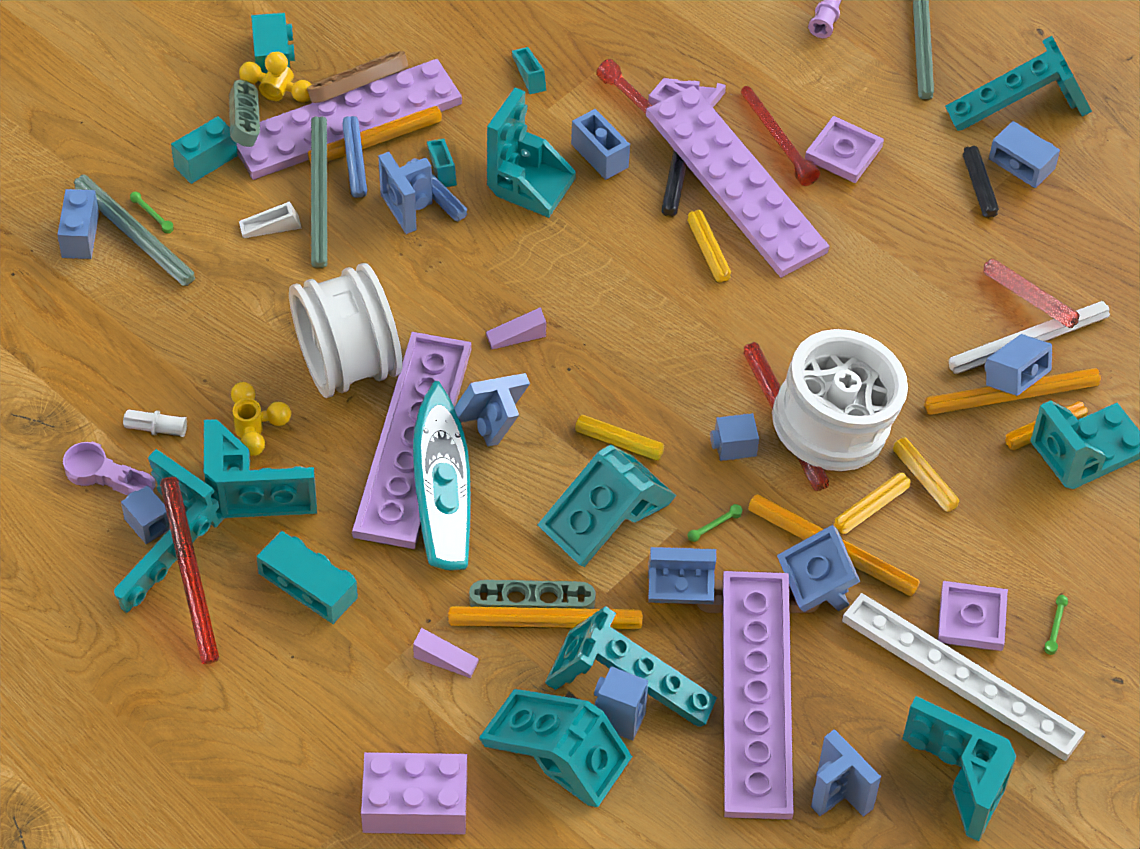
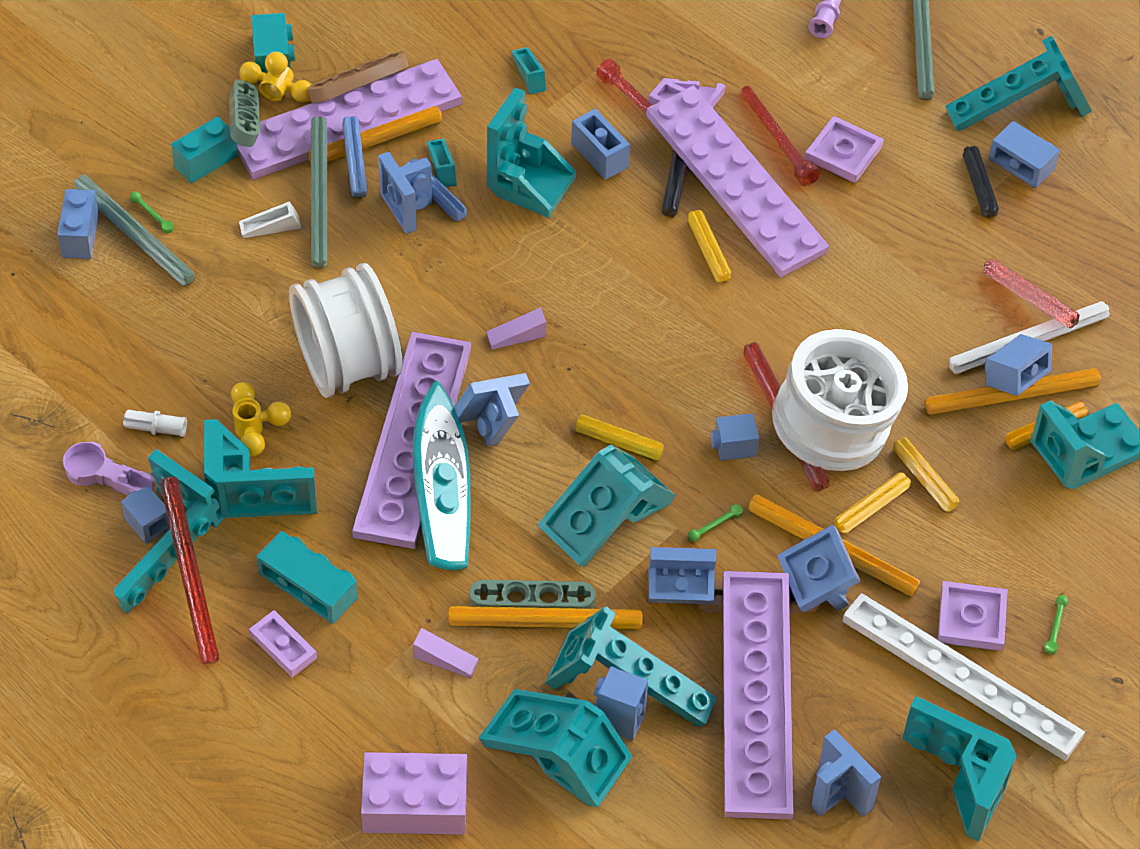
none -> lavender plate [249,610,317,677]

